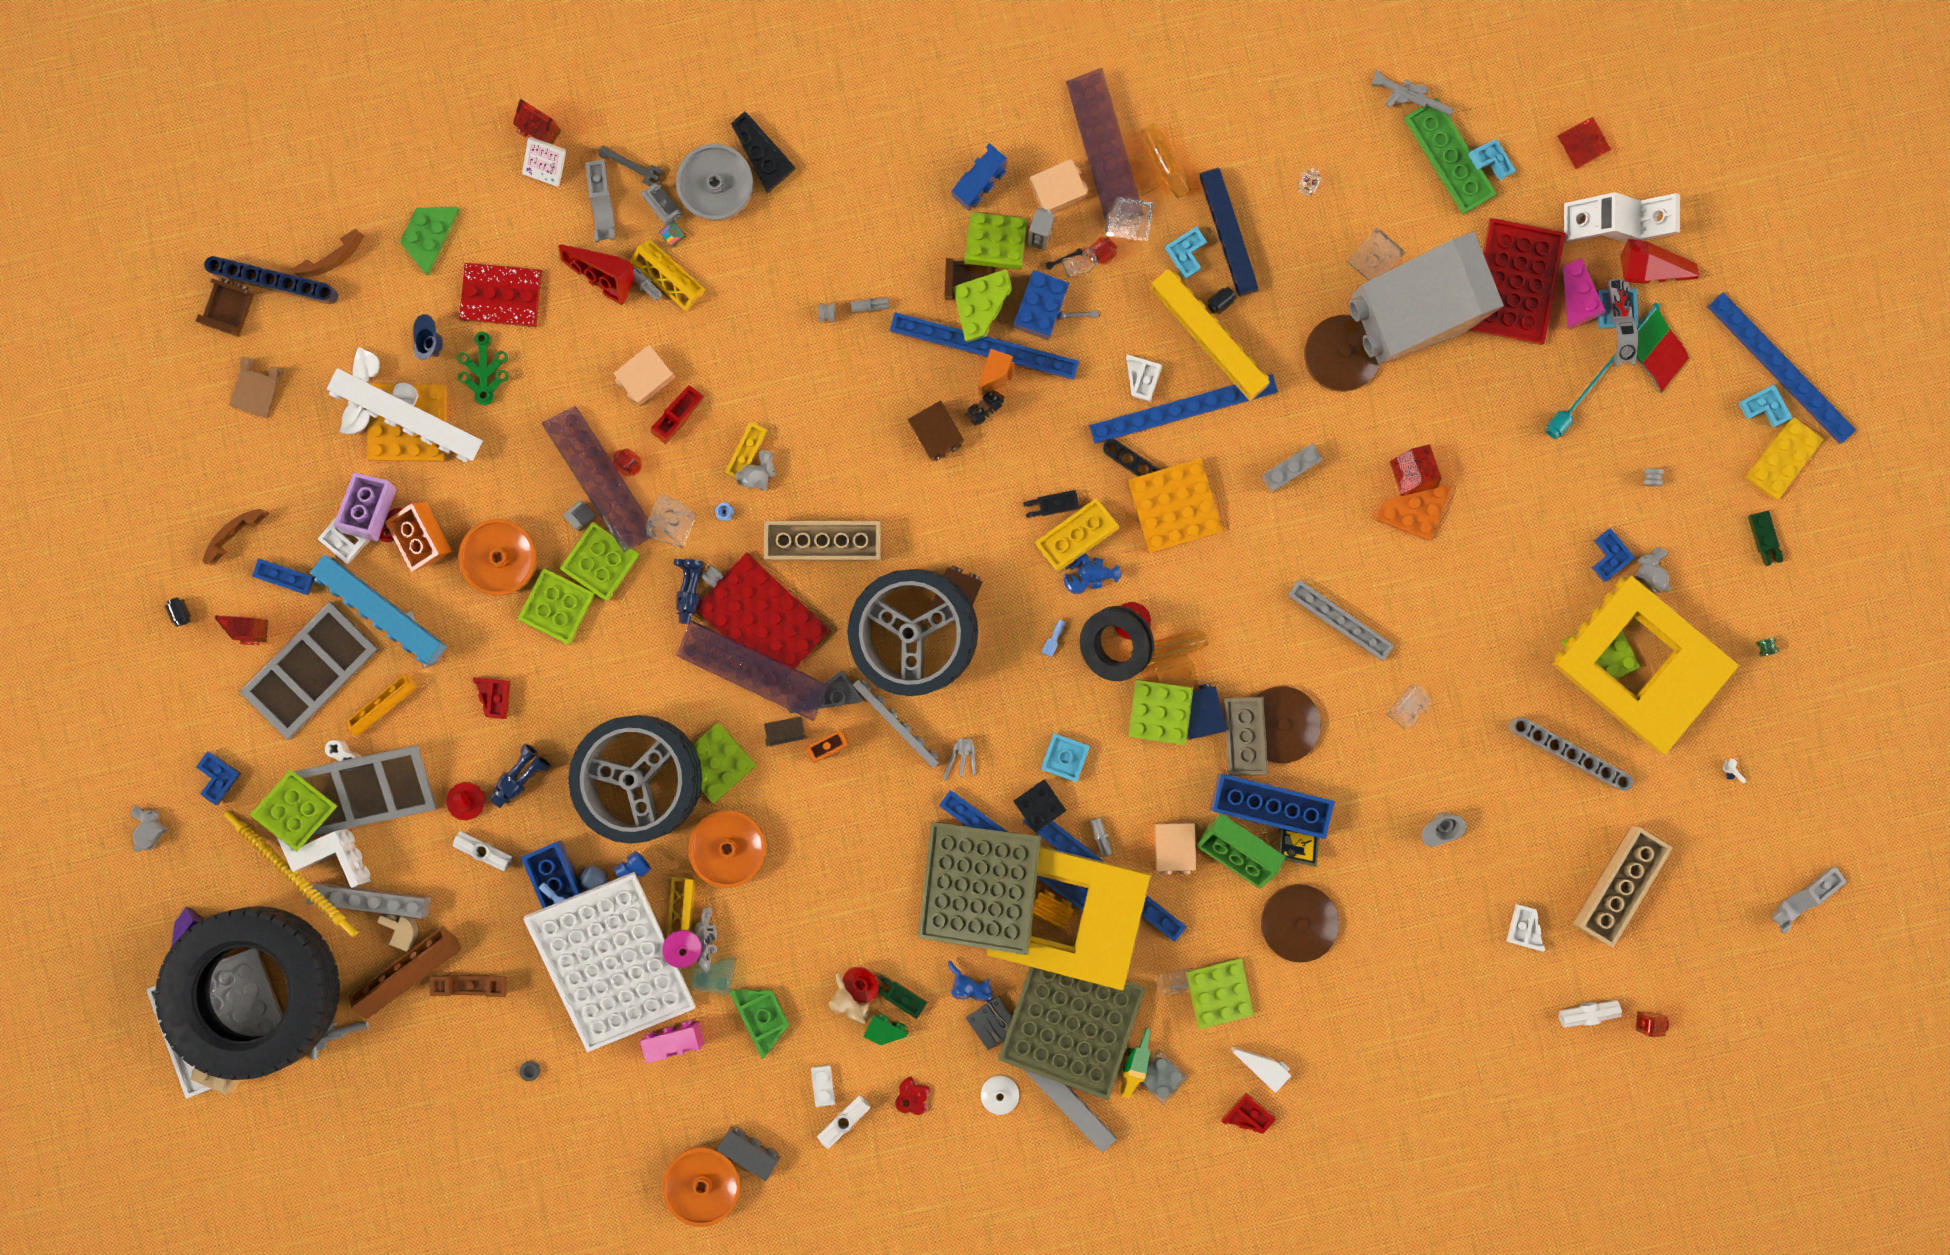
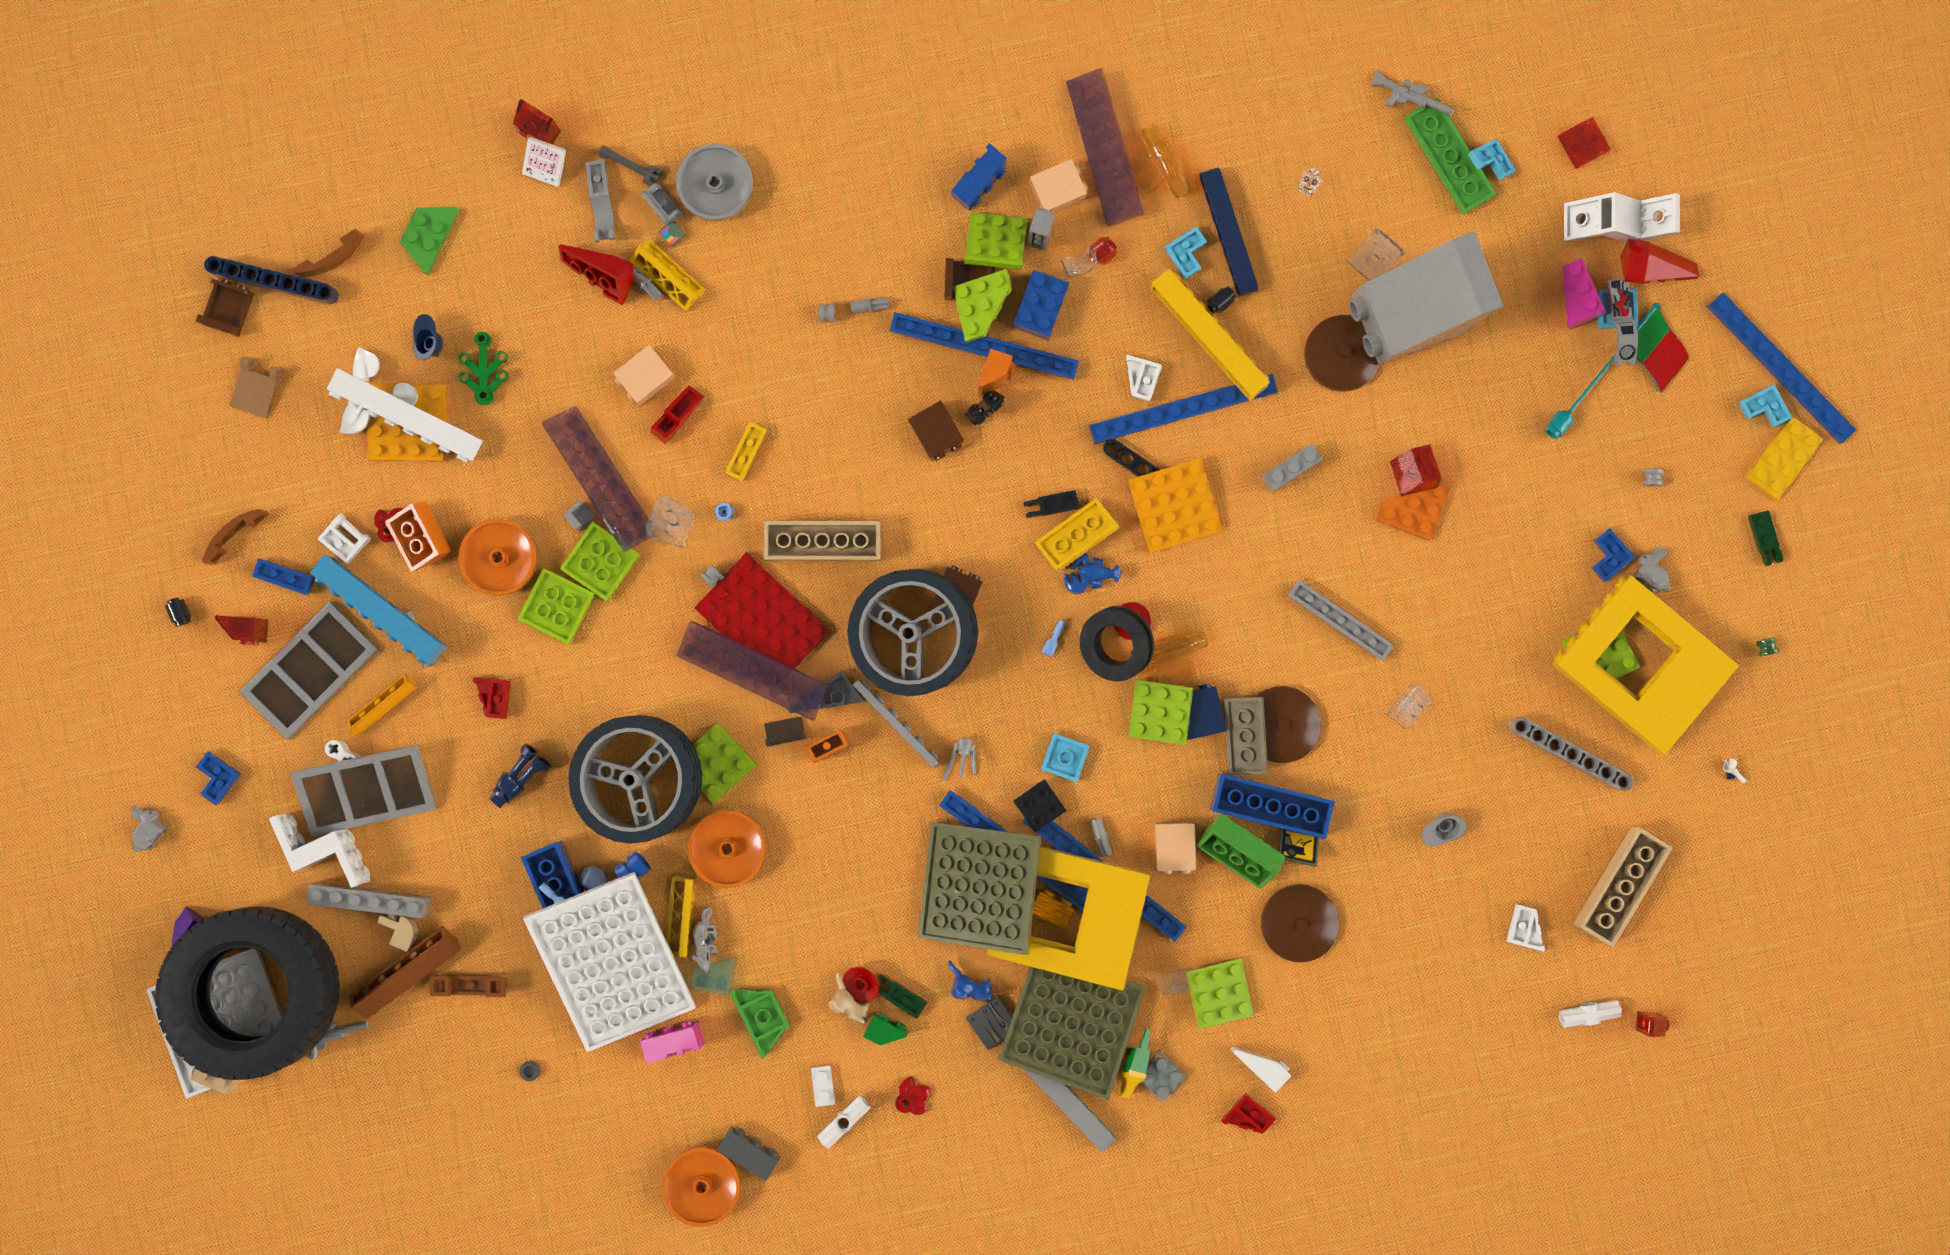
yellow hose [224,810,358,937] -> none
lime plate [249,769,337,852] -> none
lavender brick [334,472,397,542] -> none
red tile [446,782,486,820] -> none
white piece [452,831,513,872] -> none
red plate [459,263,542,327] -> none
clear red head [613,448,642,477] -> none
dark pink dish [662,930,701,968] -> none
dark blue piece [674,559,704,624] -> none
black wing [731,111,796,194] -> none
light grey animal [735,450,775,491] -> none
white dish [981,1075,1019,1115] -> none
black hinge [1046,248,1083,270] -> none
light grey hinge [1059,310,1098,319] -> none
clear slope [1104,197,1154,242] -> none
red plate [1468,218,1566,345] -> none
light grey piece [1771,866,1847,934] -> none

